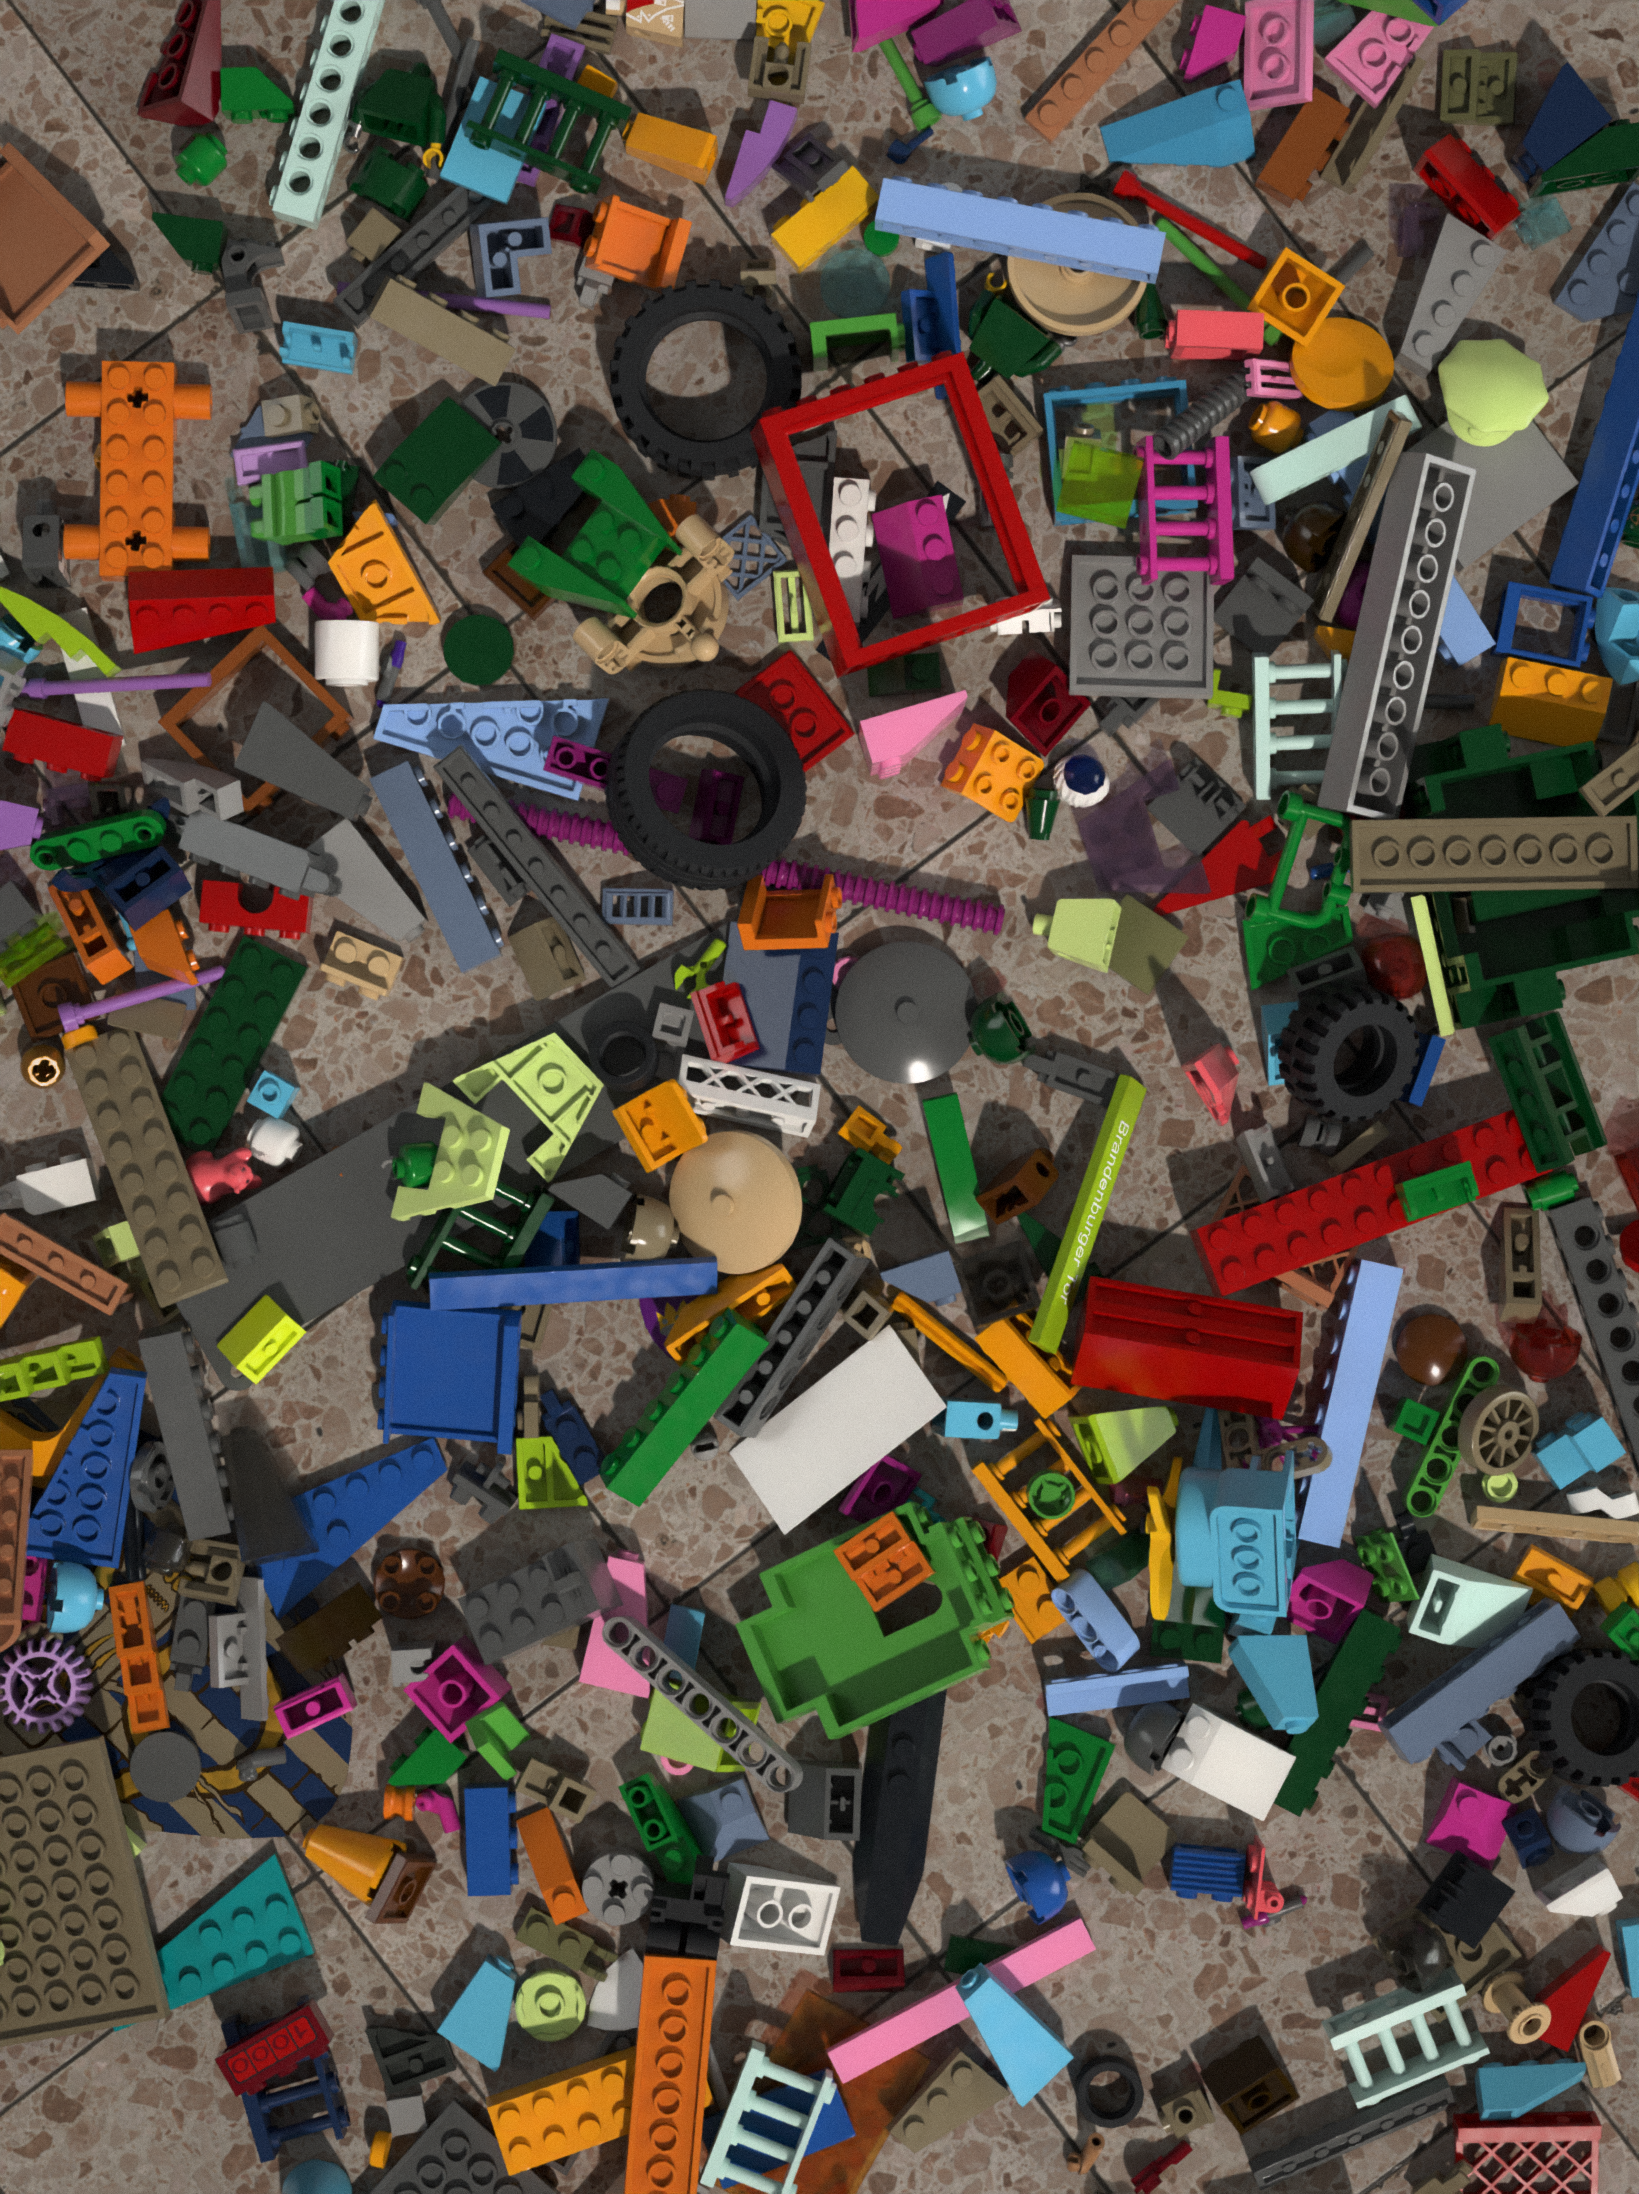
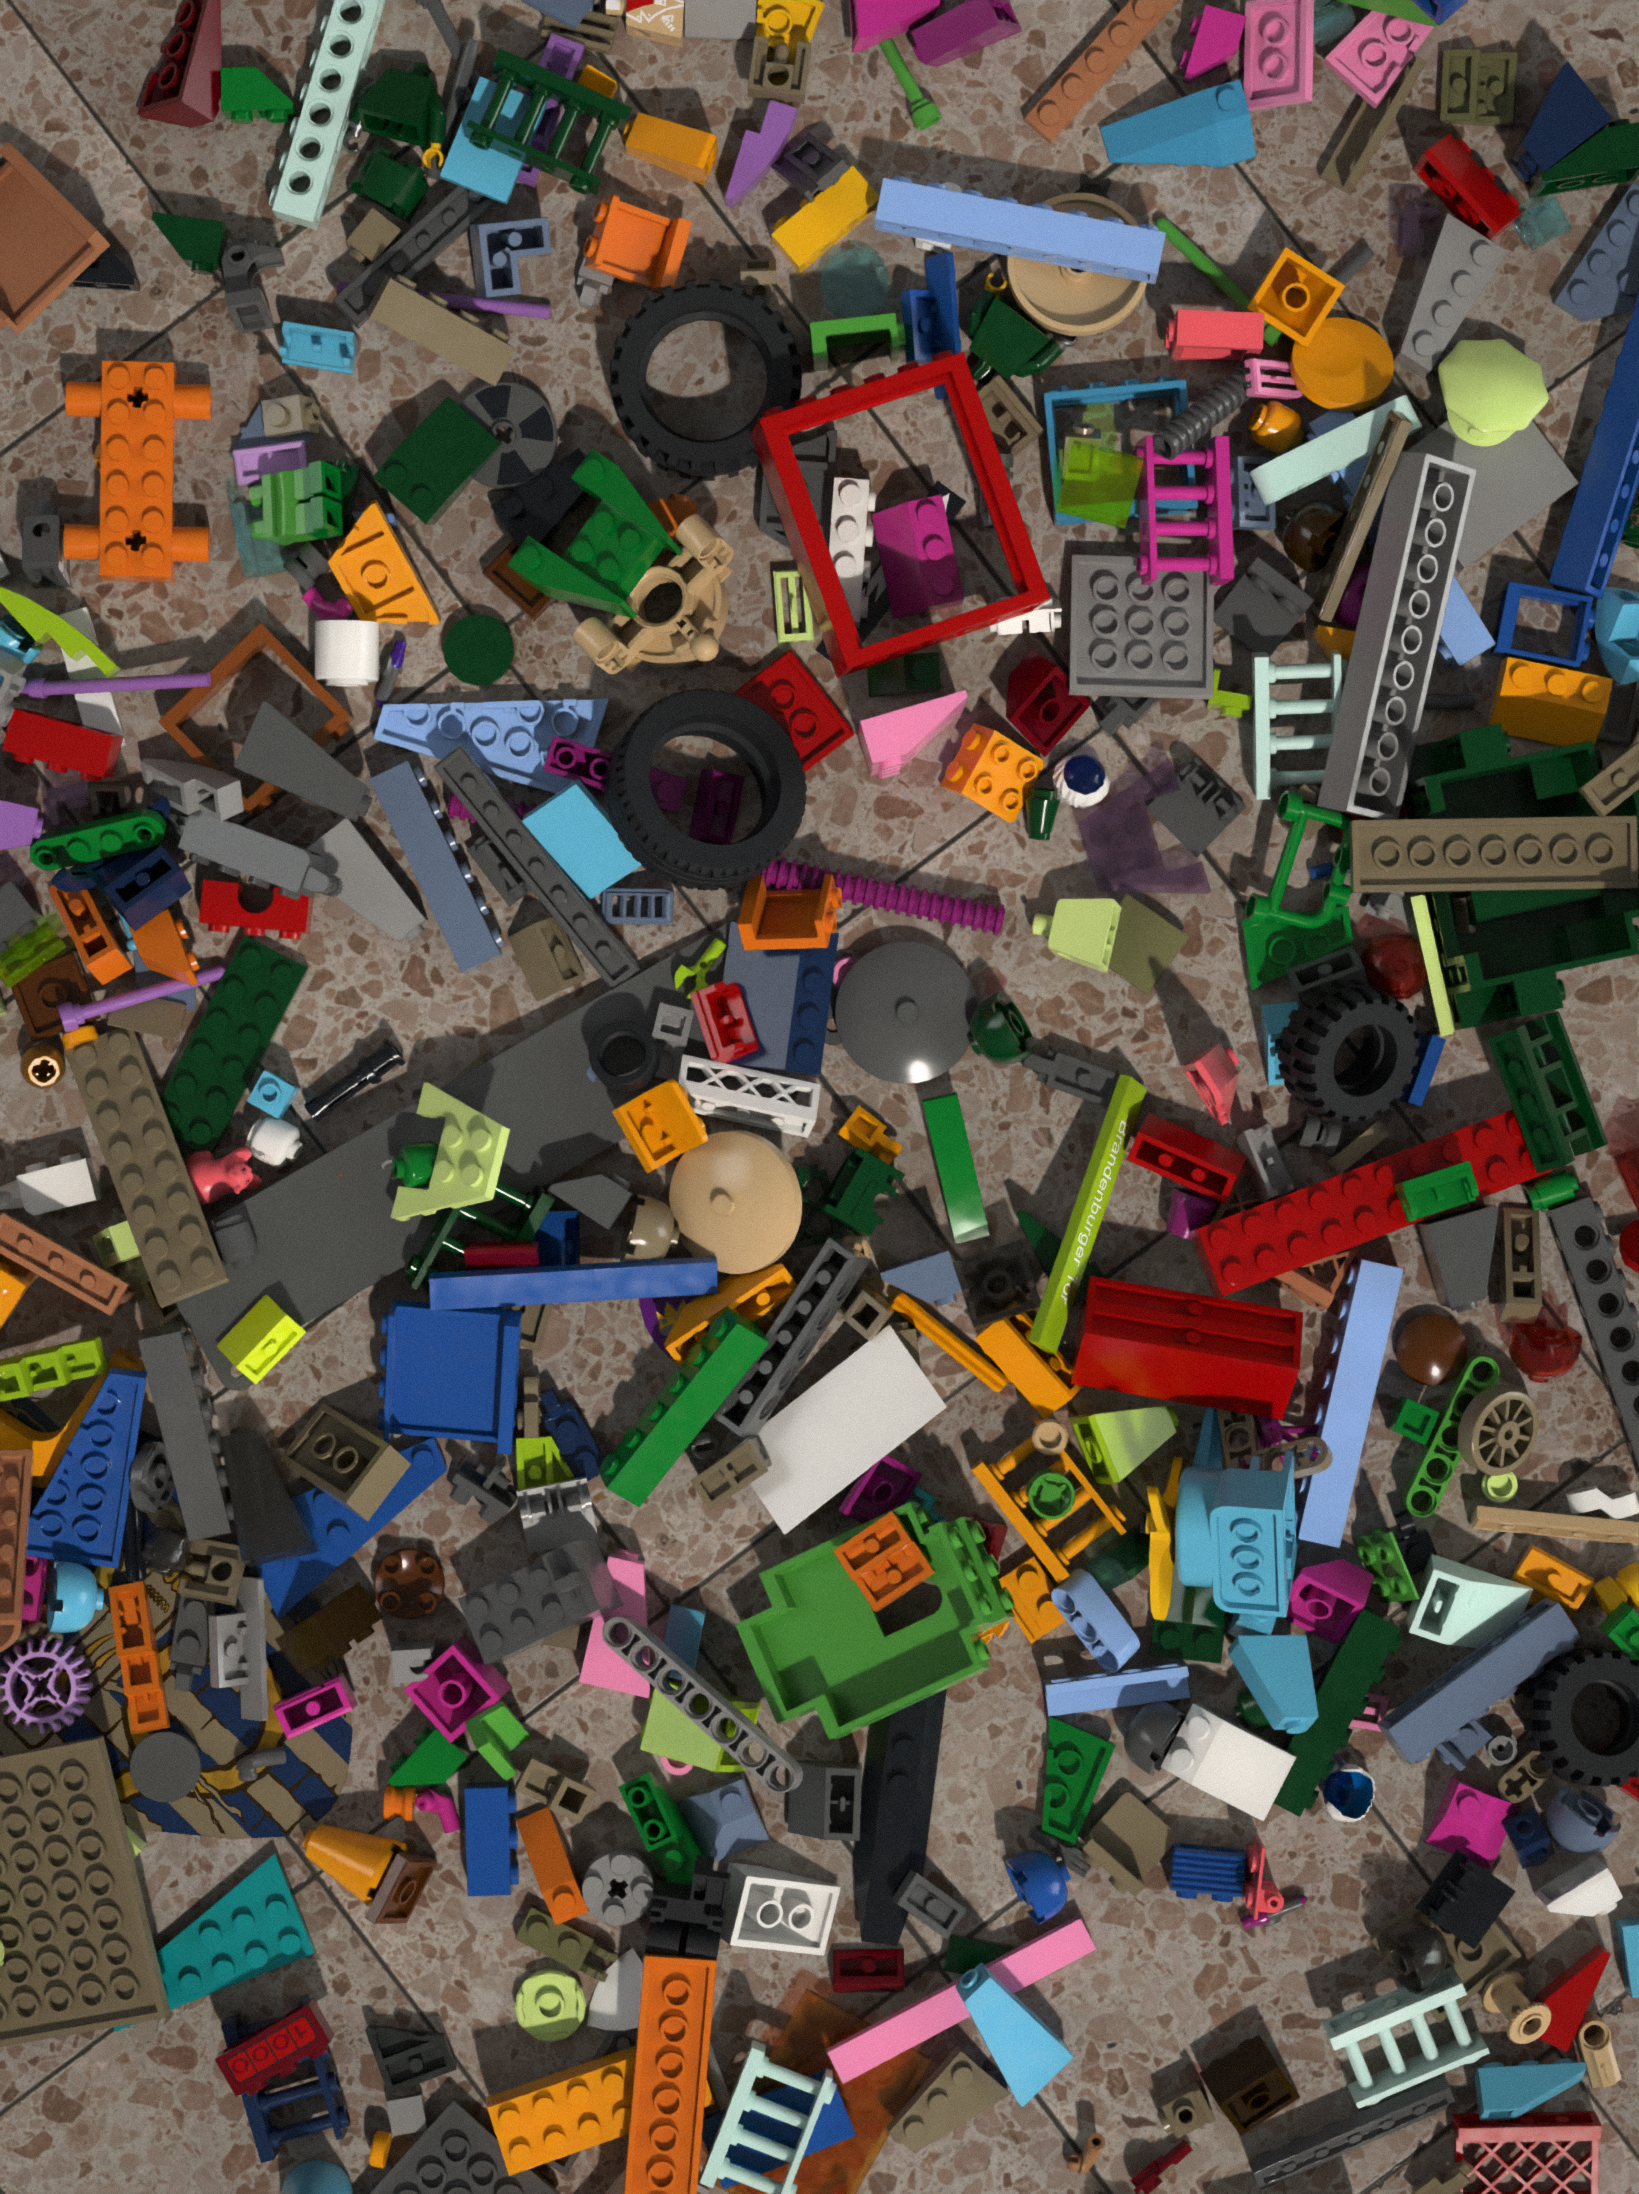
red wedge [128,567,276,655] -> none
green head [174,132,228,187] -> none
tan bracket [319,931,404,1001] -> none
medium azure slope [437,1954,517,2072] -> none
yellowish green wing [453,1032,604,1183] -> none
dark red slope [549,204,596,250] -> none
sand blue window [722,515,788,601] -> none
green tile [864,221,899,257] -> none
dark blue hand [886,127,934,165] -> none
medium azure cylinder [924,56,997,121] -> none
medium azure torso [931,1396,1018,1439] -> none
reddish brown torso [975,1147,1059,1225] -> none
black tyre [1075,2055,1144,2129] -> none
cone [1109,1473,1164,1507] -> none
red piece [1112,168,1267,269] -> none
dark green cone [1134,283,1168,340] -> none
red flag [1153,815,1296,916] -> none
dark orange brick [1254,87,1351,208] -> none
medium azure brick [1531,1411,1627,1490] -> none
none -> dark tan slope [279,1403,411,1522]
none -> black pin [304,1037,406,1123]
none -> dark red slope [463,1240,539,1270]
none -> light grey hinge [516,1476,598,1553]
none -> medium azure tile [522,779,641,900]
none -> dark tan hinge [690,1438,772,1511]
none -> dark grey plate [891,1870,967,1939]
none -> tan tile [1032,1419,1068,1455]
none -> red brick [1127,1112,1247,1204]
none -> magenta piece [1166,1187,1217,1240]
none -> clear blue hair [1323,1764,1376,1822]
none -> dark grey slope [1416,1204,1498,1312]

